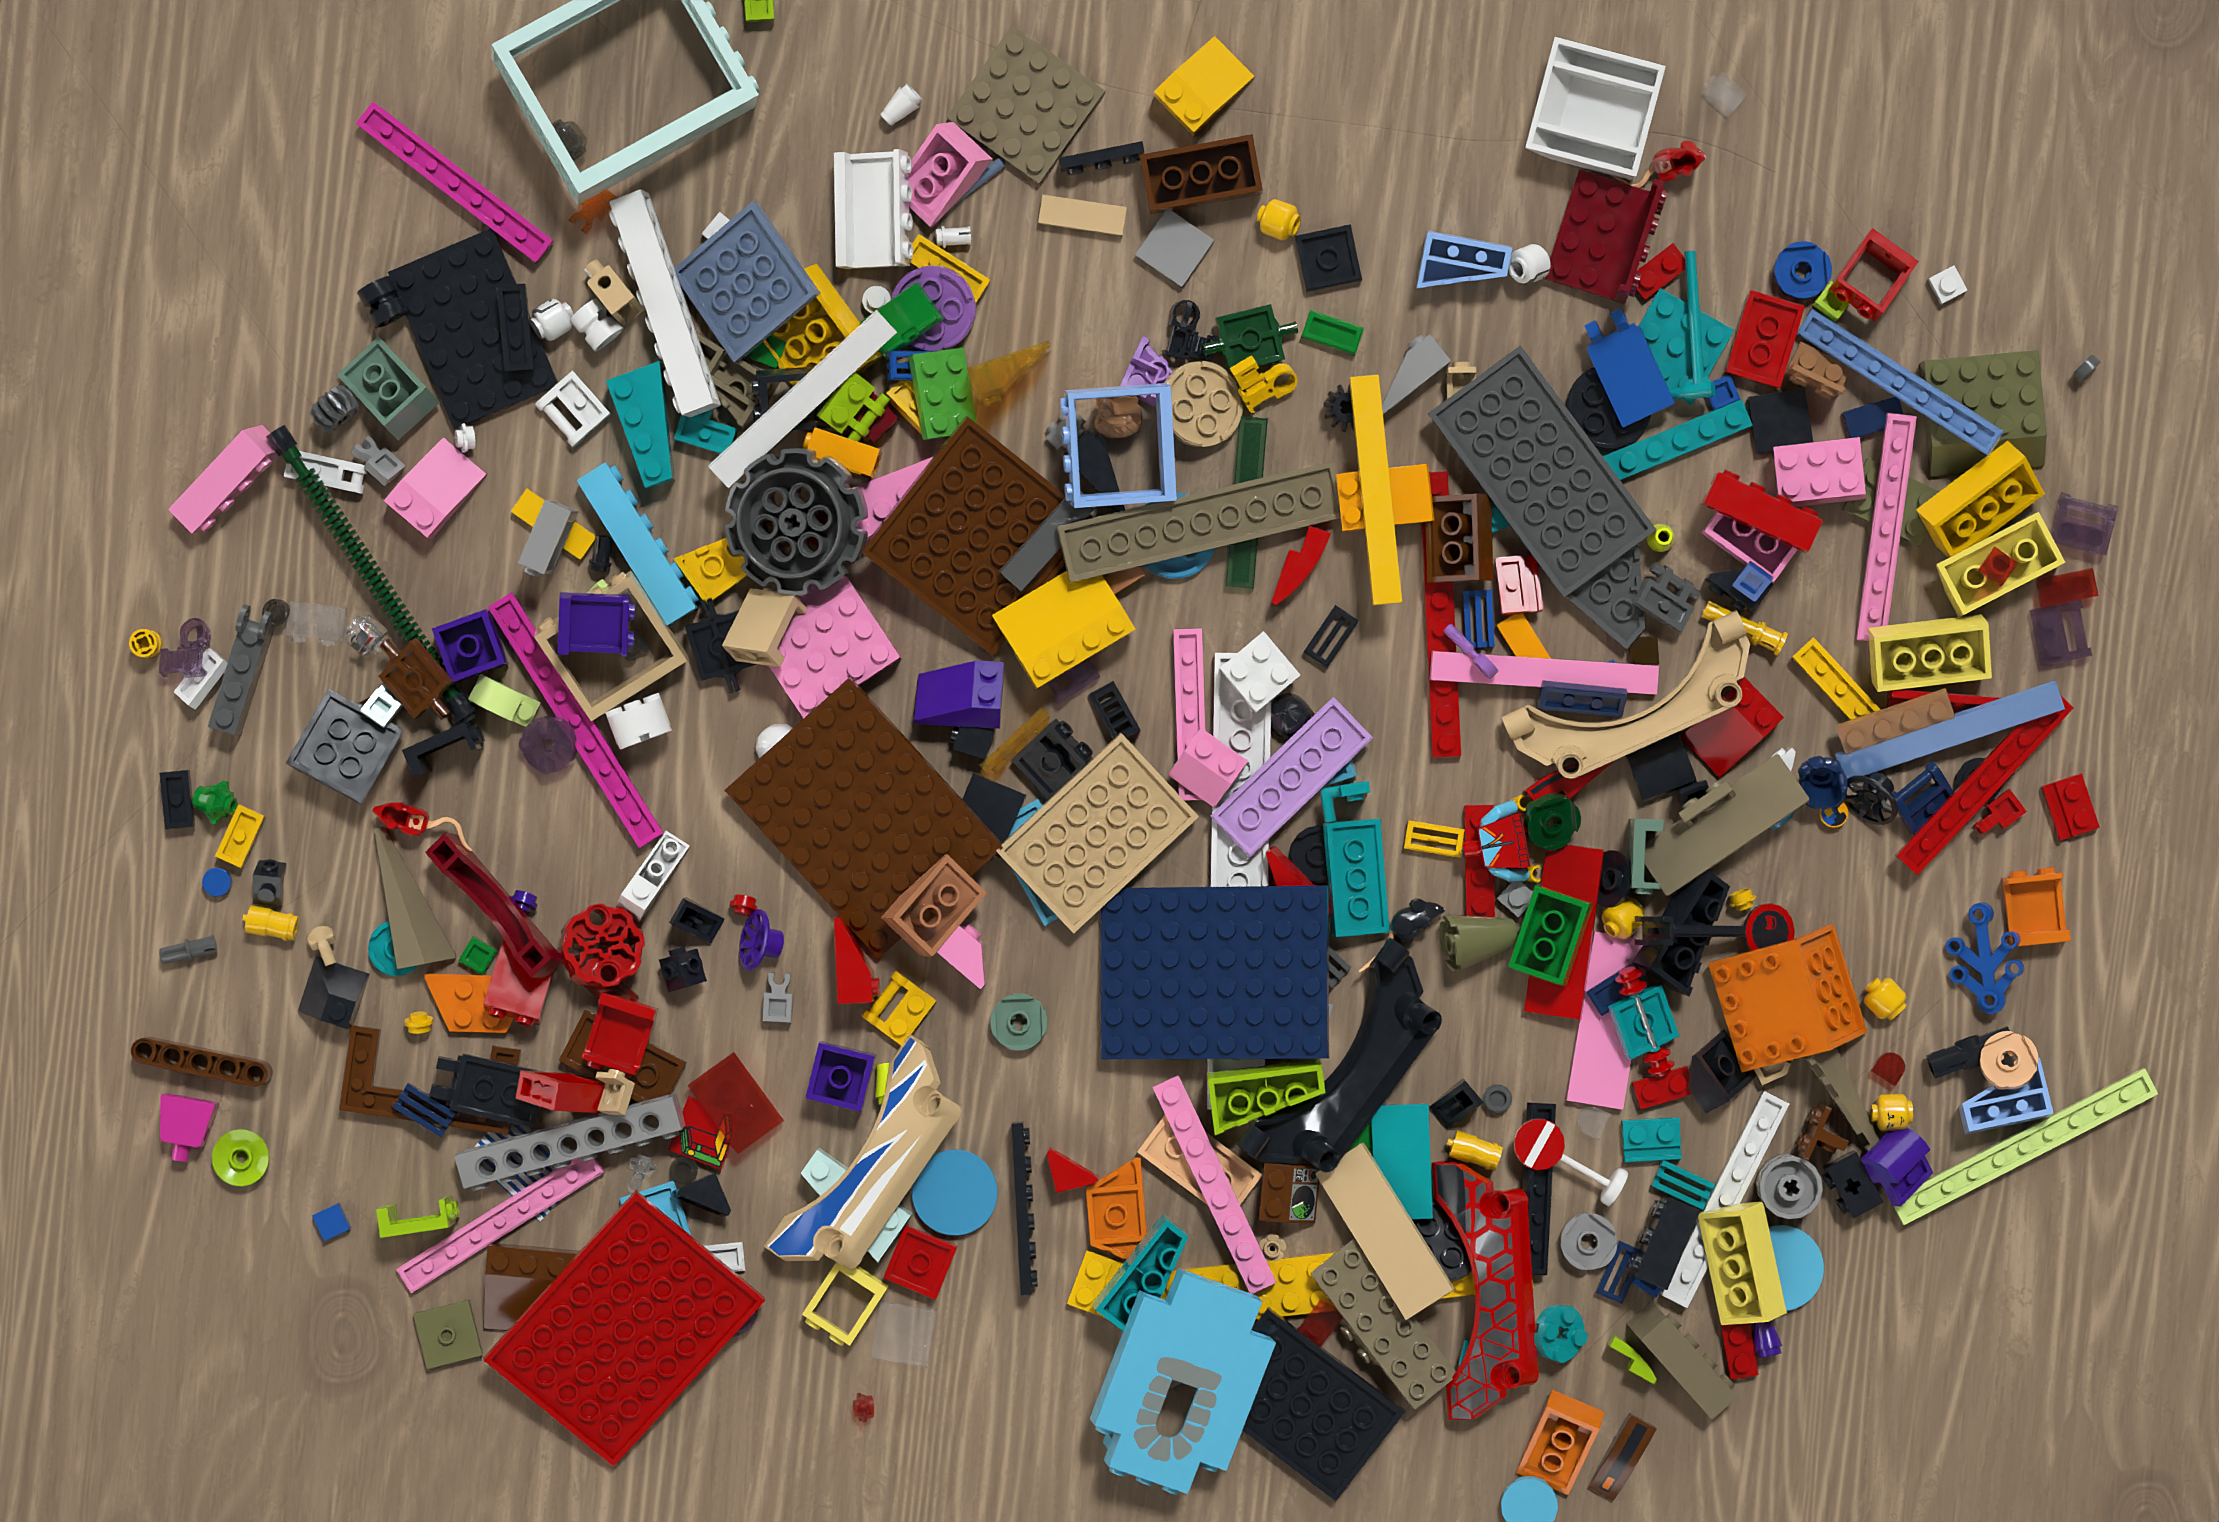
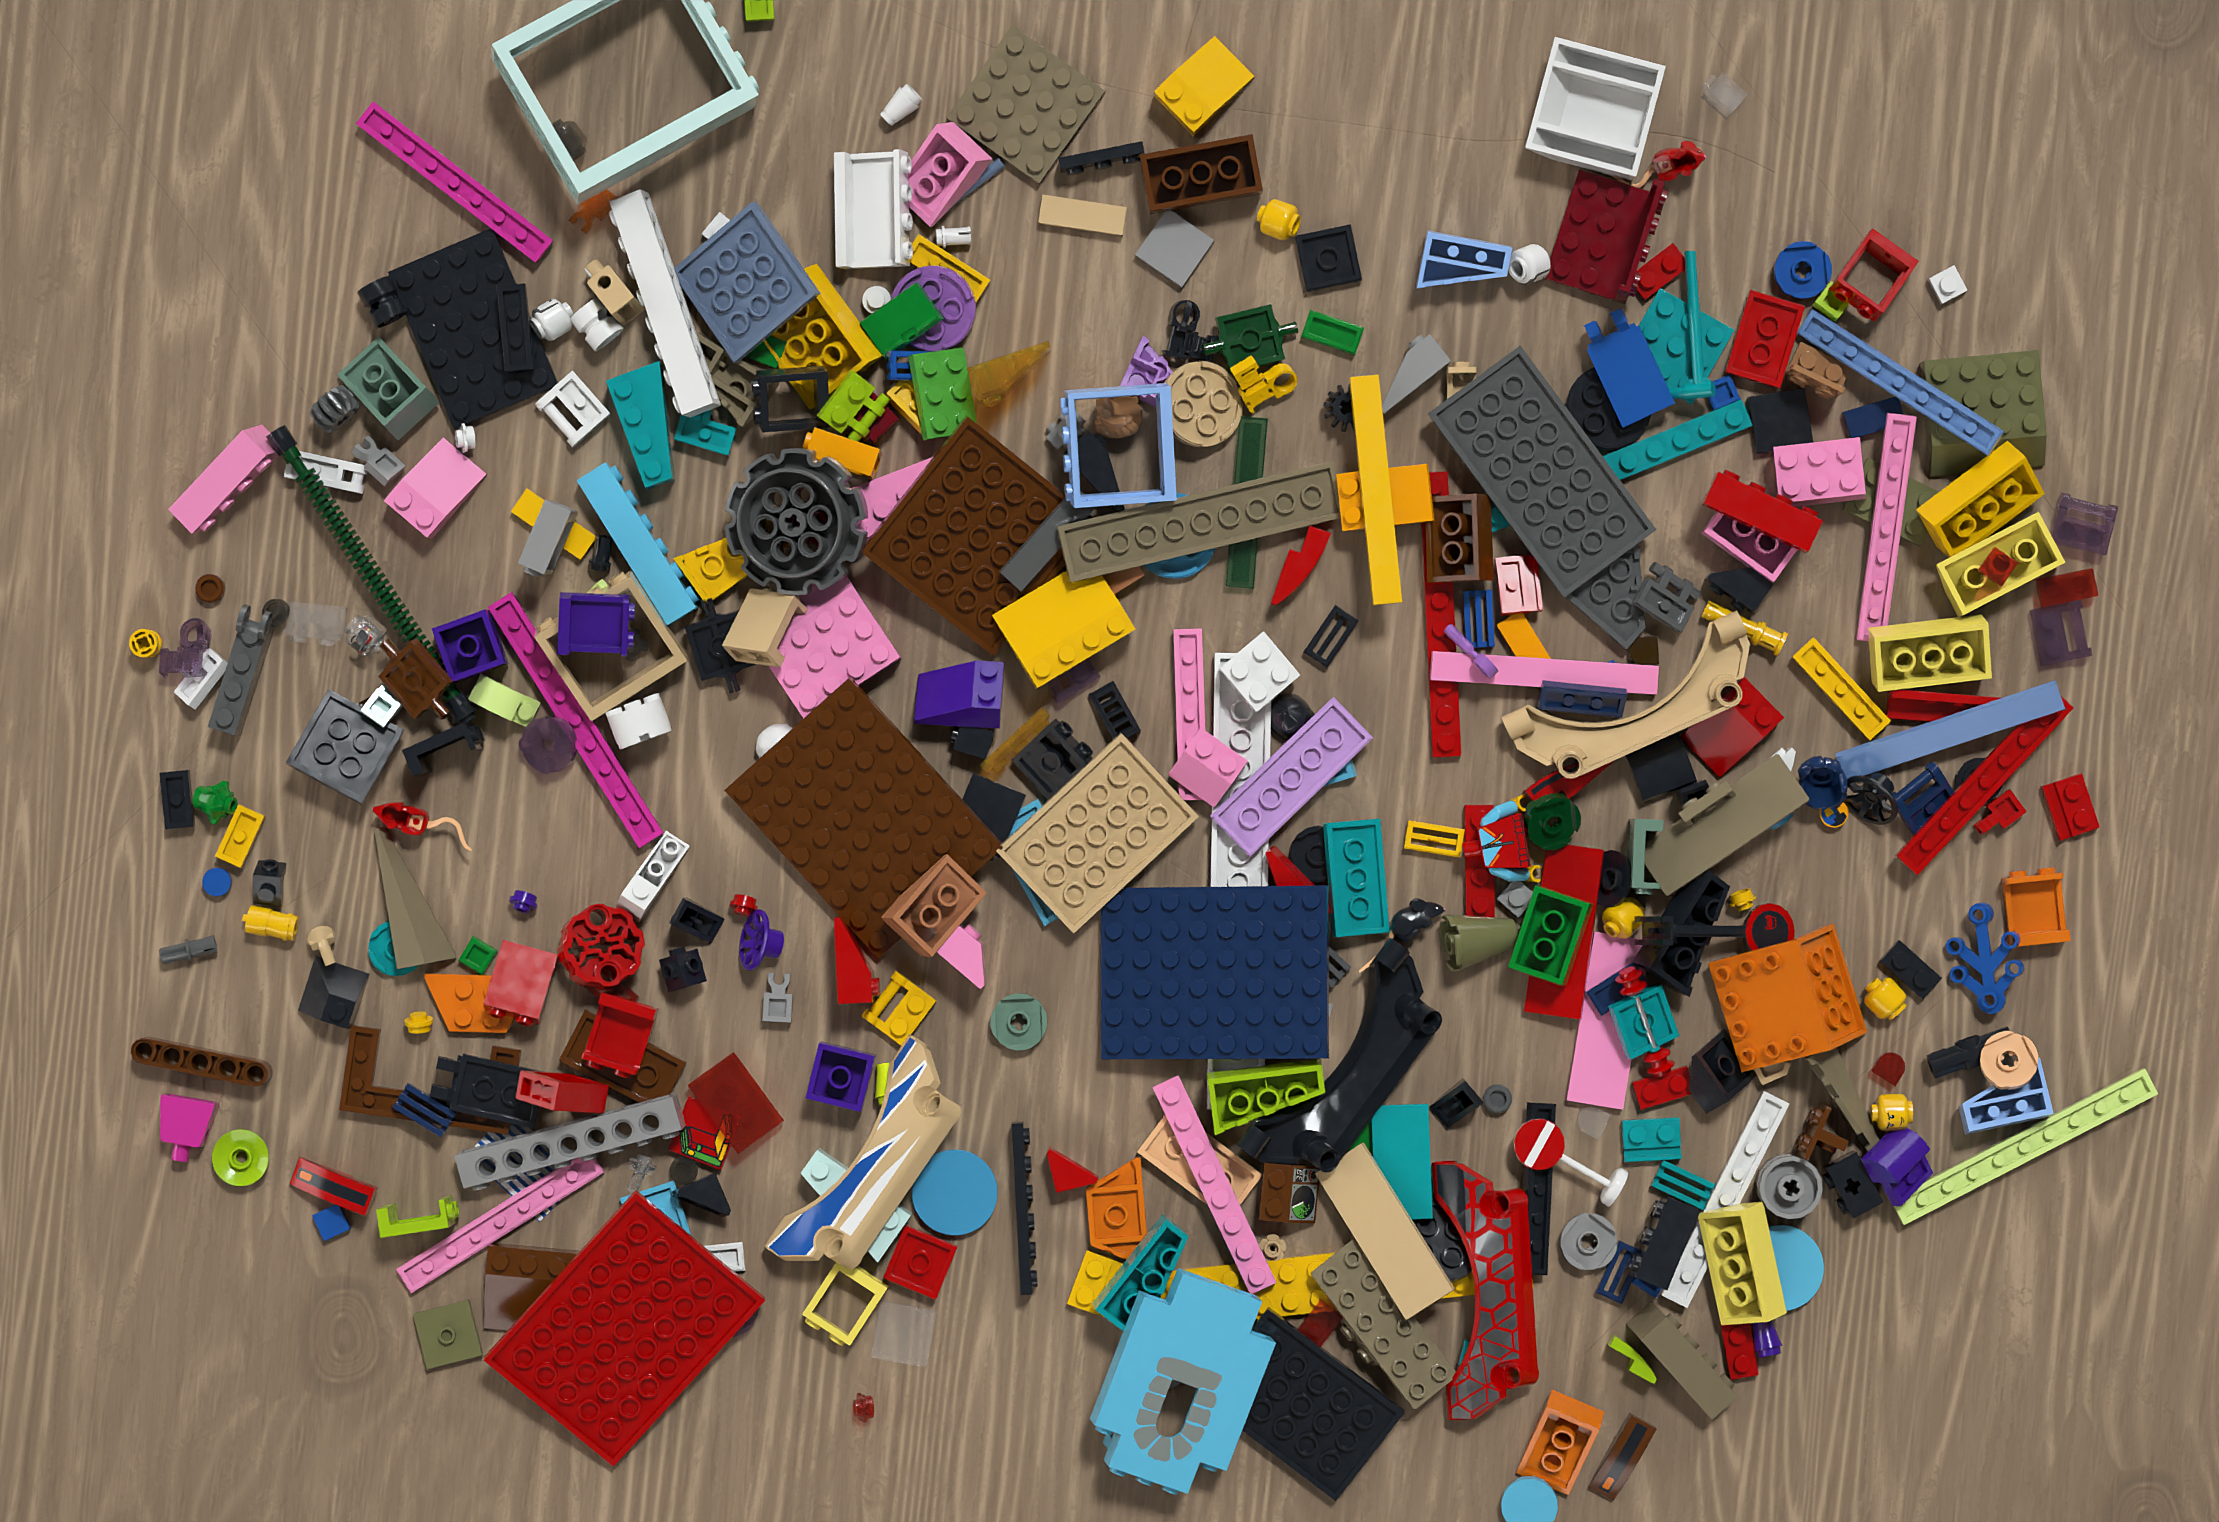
dark red arch [425,833,564,979] -> none
tan bracket [595,1069,635,1115] -> none
white tile [708,310,897,488] -> none
teal plate [1320,781,1370,823] -> none
yellow piece [1446,1130,1503,1171] -> none
teal plate [1534,1304,1588,1363] -> none
neon yellow cone [1647,524,1675,552] -> none
blue tile [1732,561,1773,602] -> none
medium nougat plate [1836,688,1955,754] -> none
dark grey tile [2073,355,2101,382] -> none
none -> reddish brown tile [195,574,226,603]
none -> red slope [290,1157,378,1216]
none -> black plate [1879,940,1942,999]

